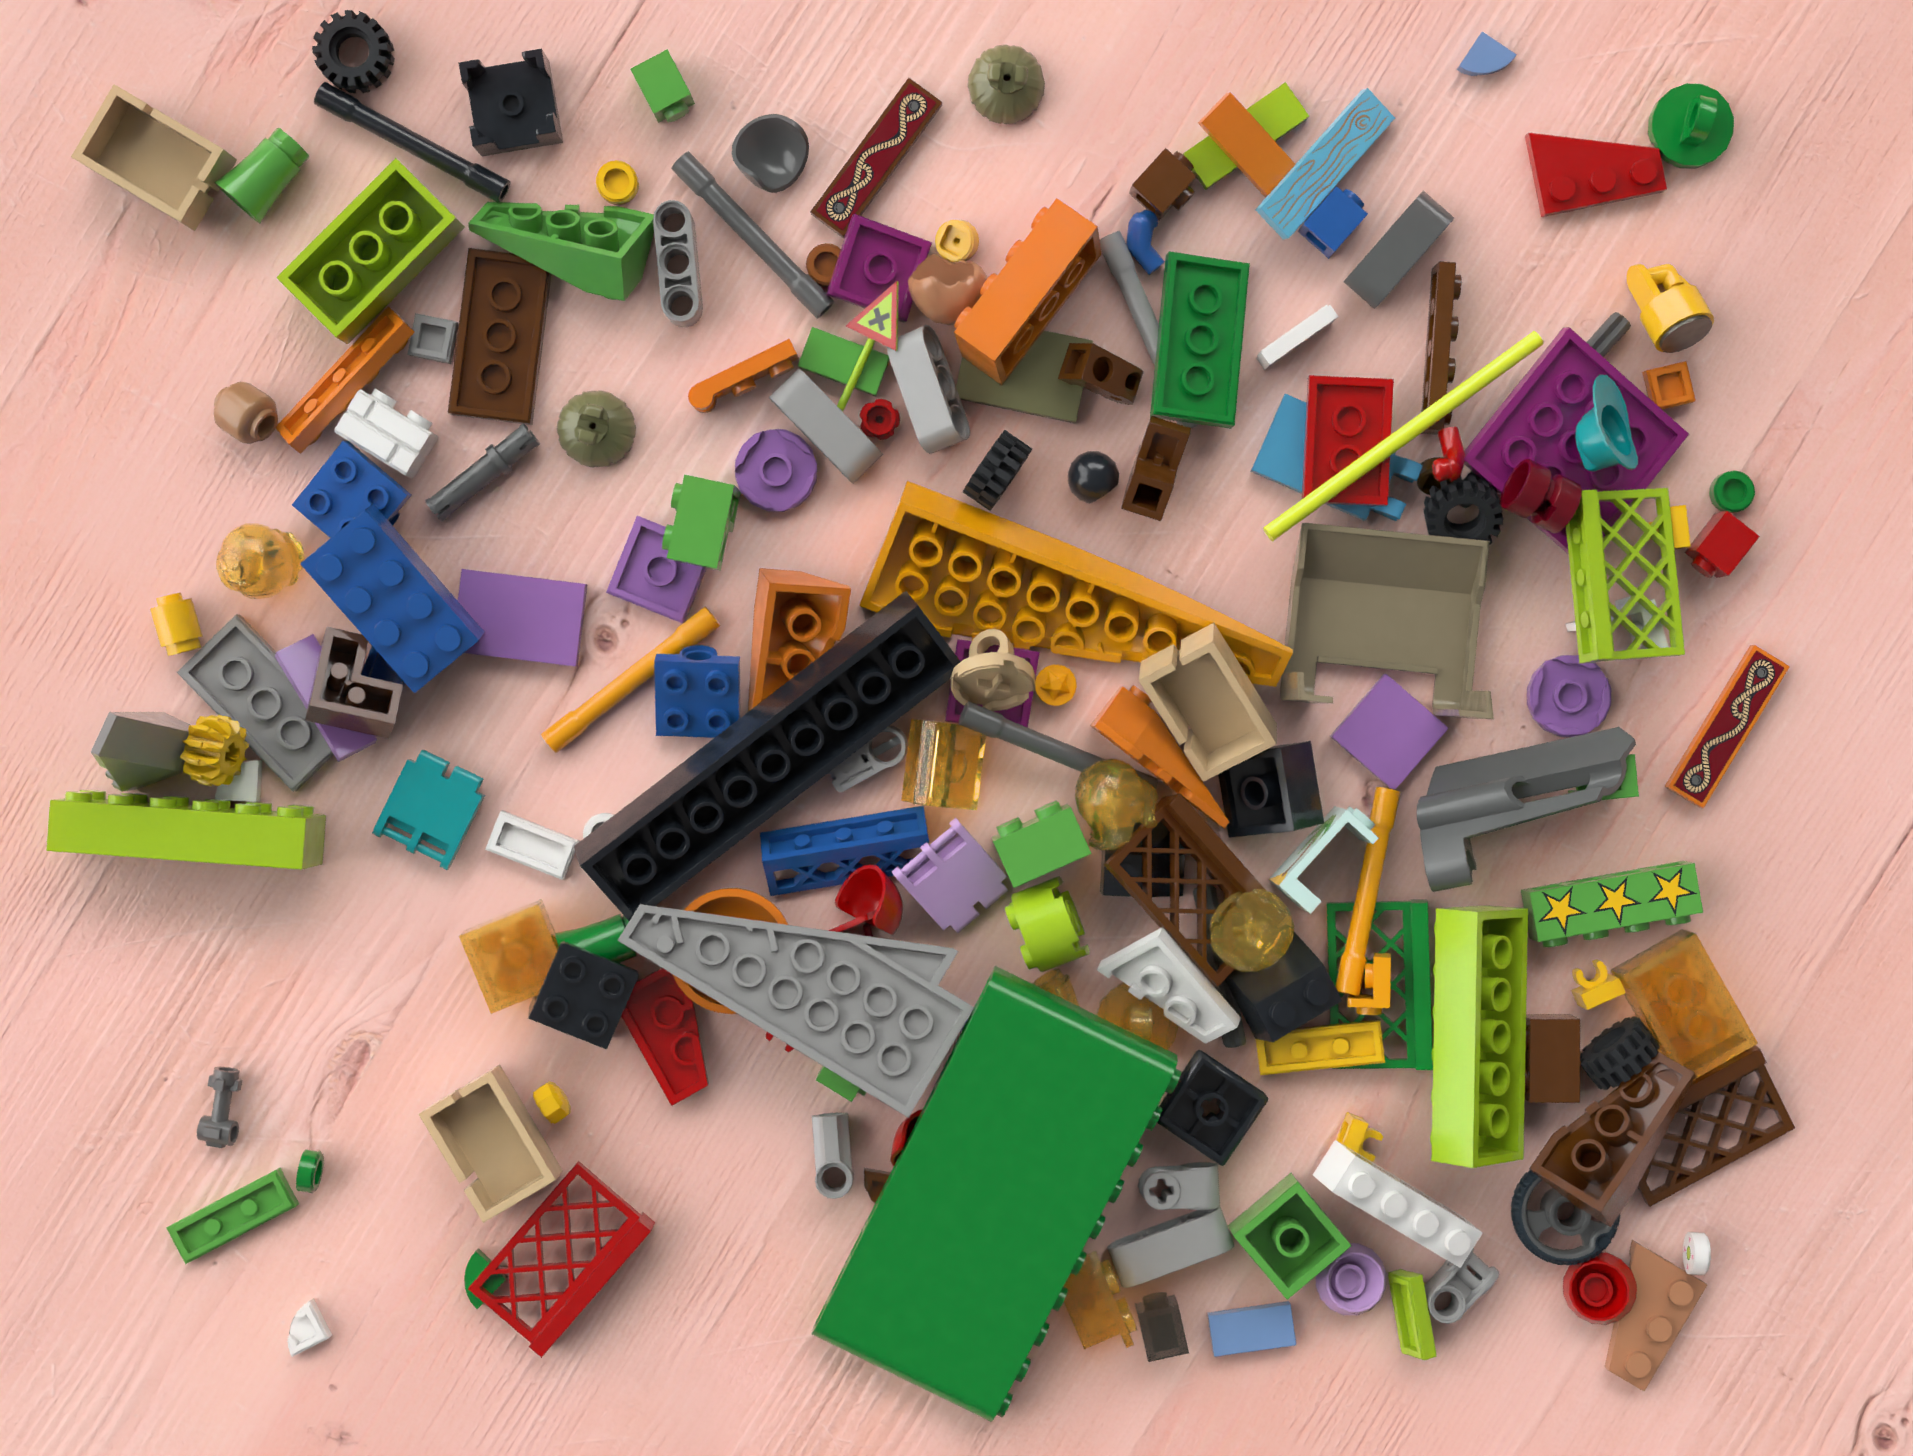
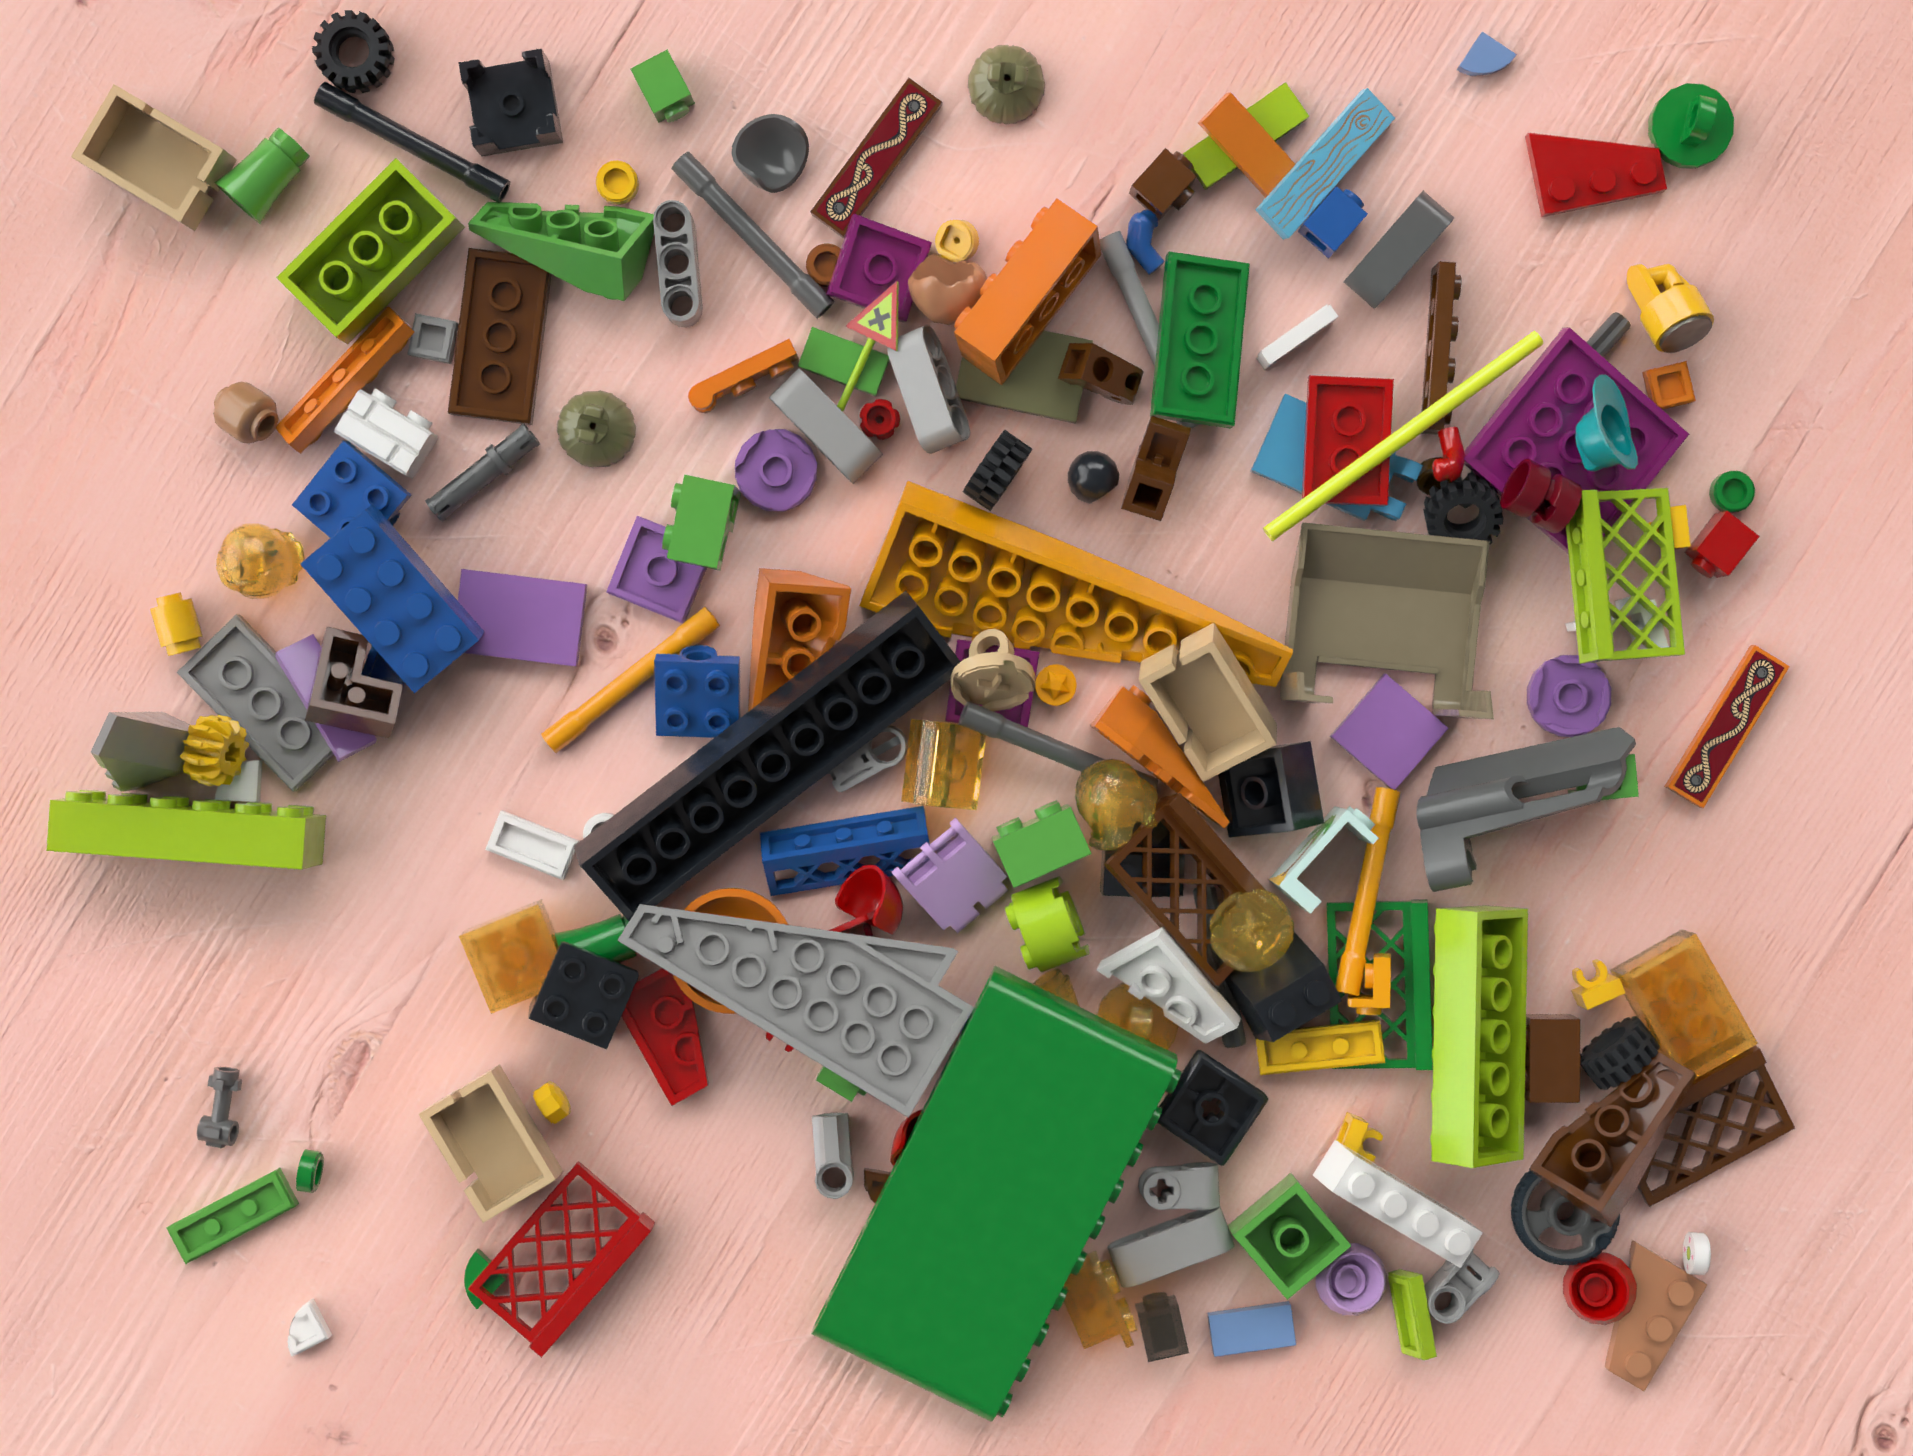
teal plate [372,750,485,870] -> none
bright green brick [1521,861,1703,947] -> none

